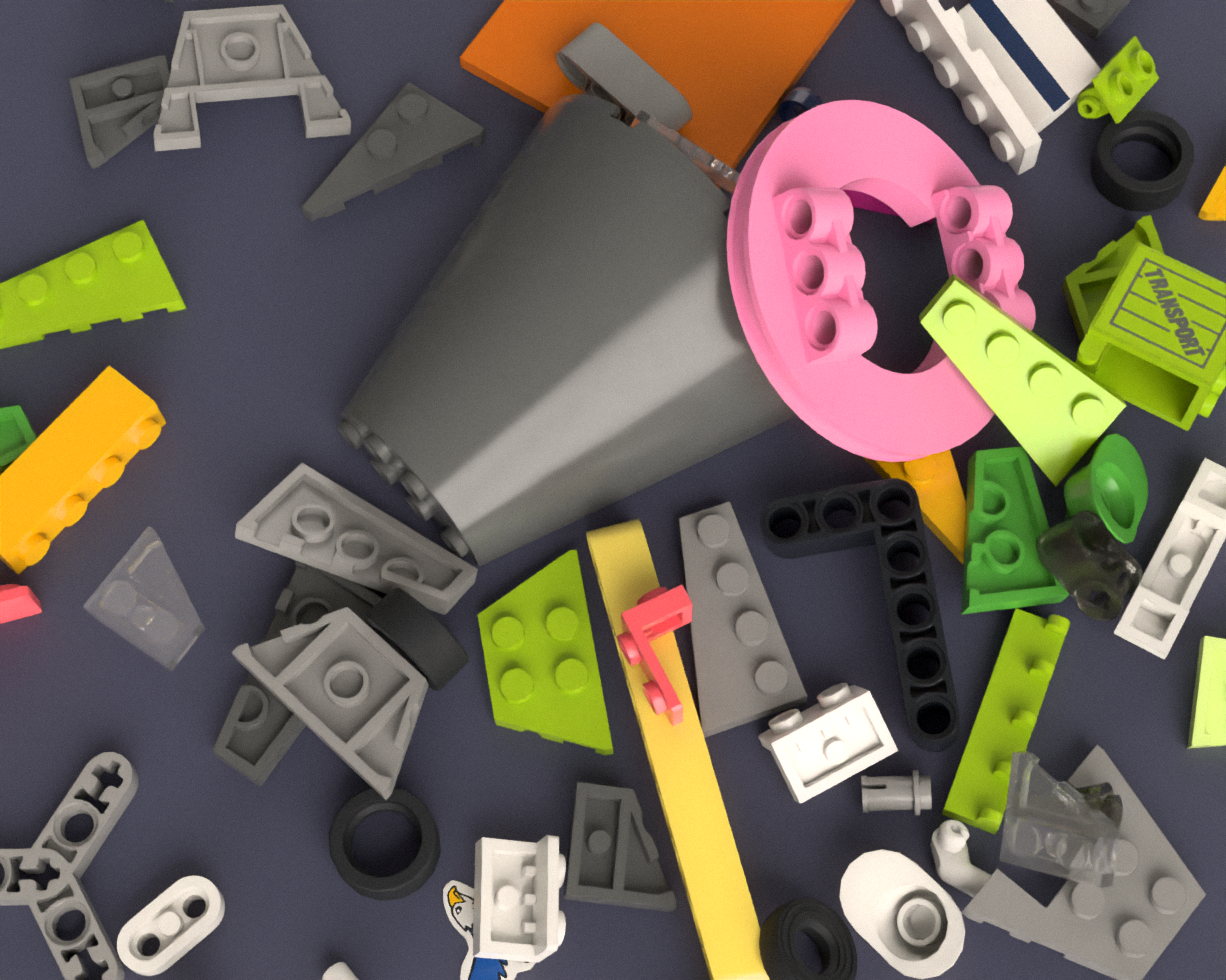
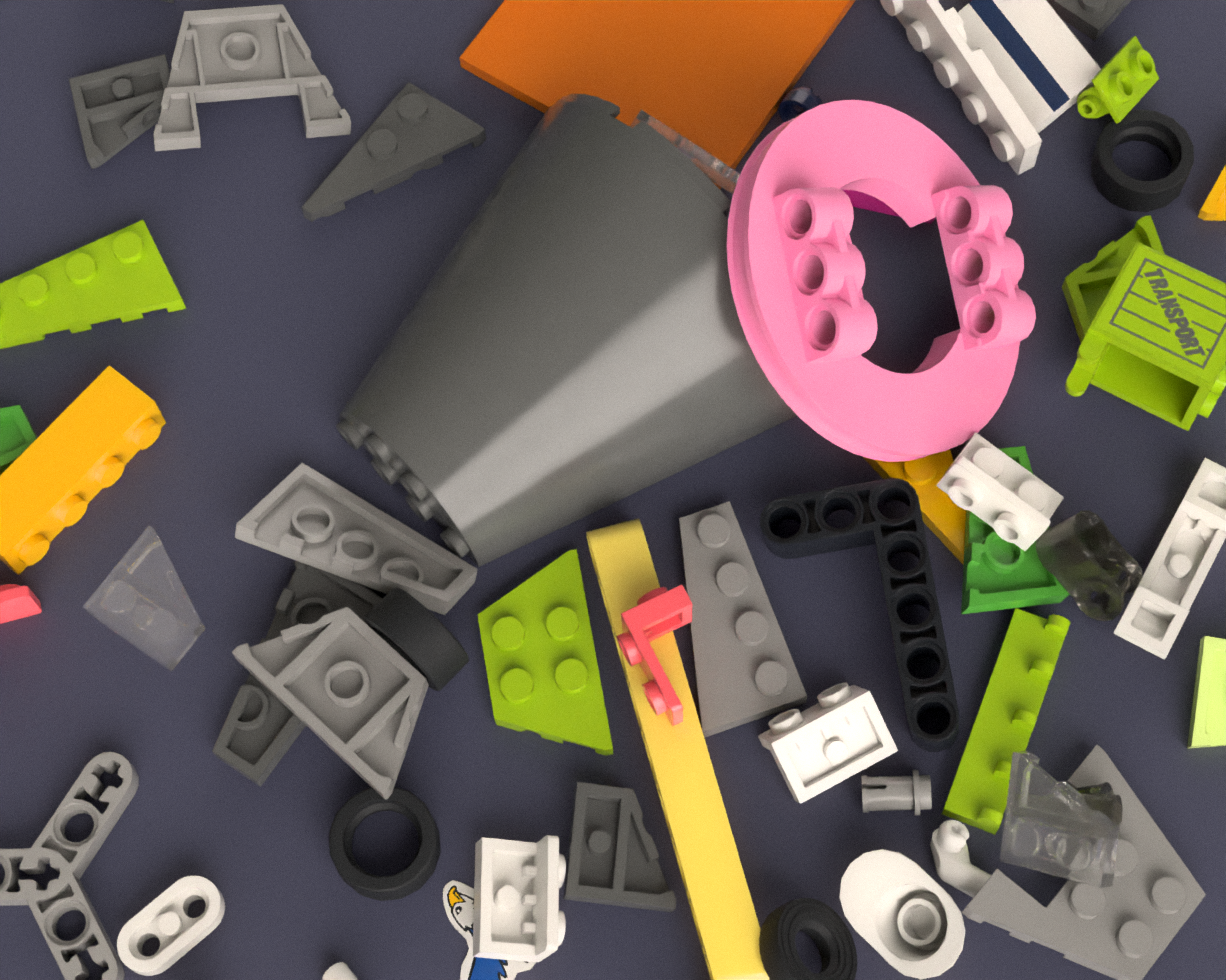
light grey beam [556,22,693,139] -> none
wing [919,274,1127,487] -> none
bright green piece [1063,433,1148,544] -> none
none -> white bracket [936,432,1064,551]

